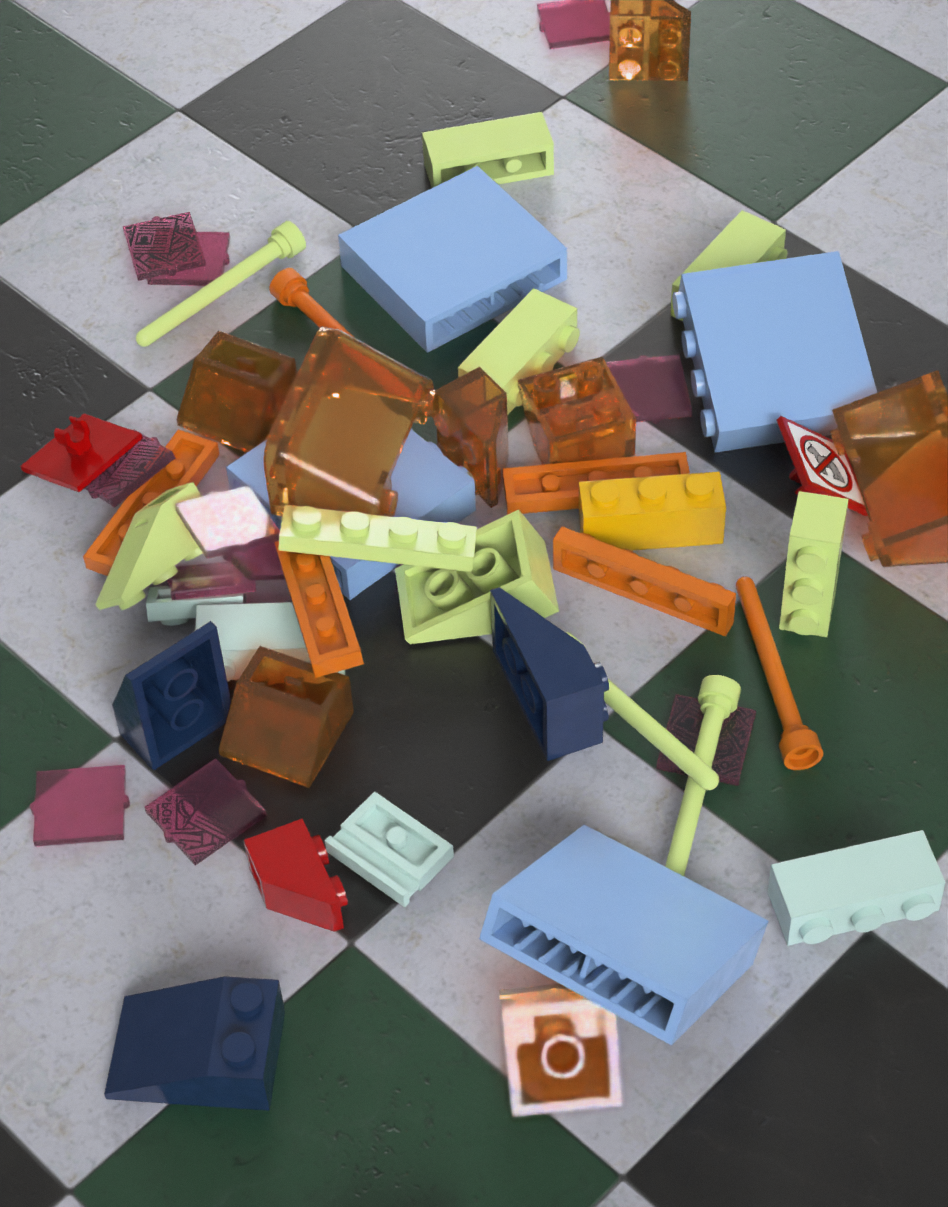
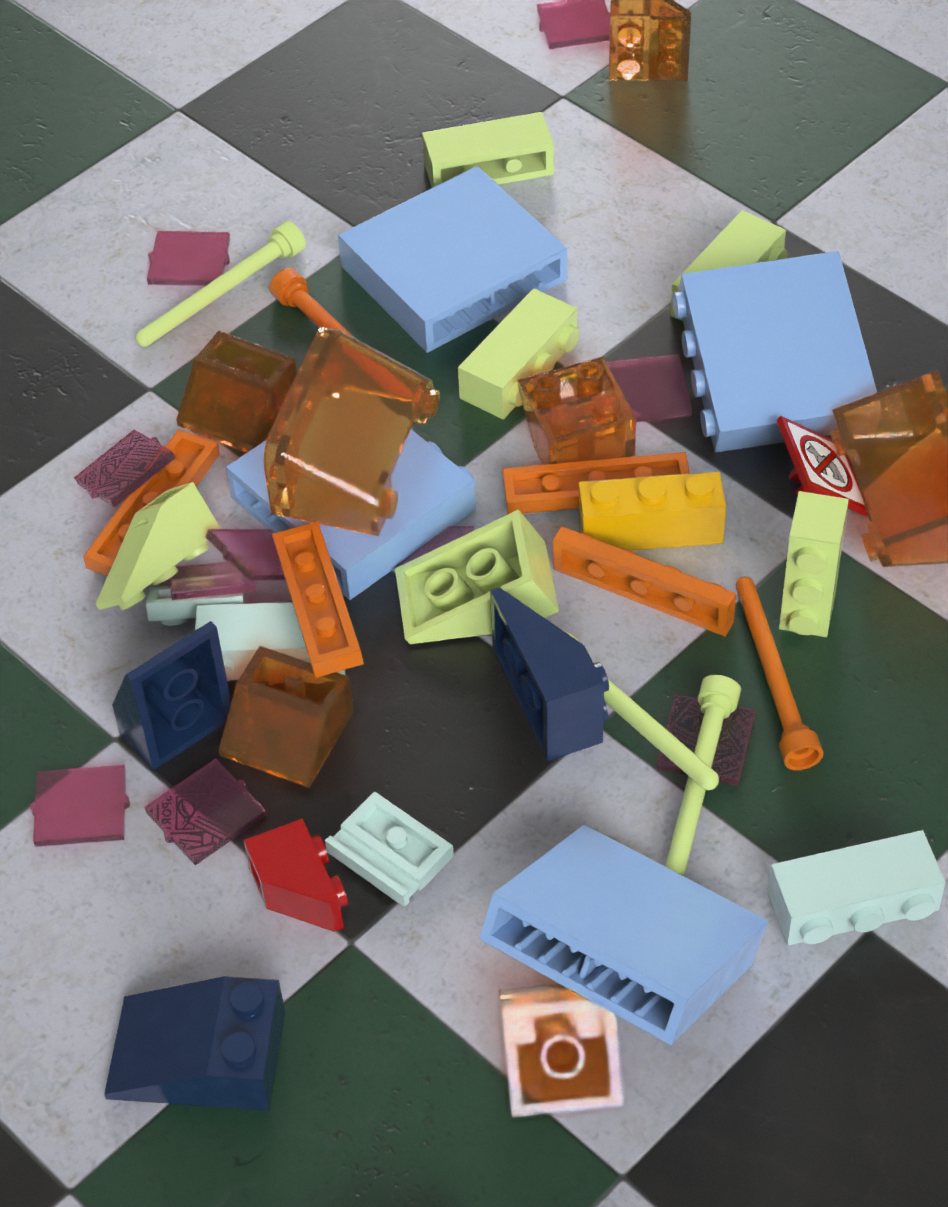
red piece [20,414,143,492] -> none
clear pink piece [122,212,206,281] -> none
clear pink piece [175,486,280,559] -> none
yellowish green plate [278,505,477,572] -> none
clear orange slope [433,367,509,508] -> none

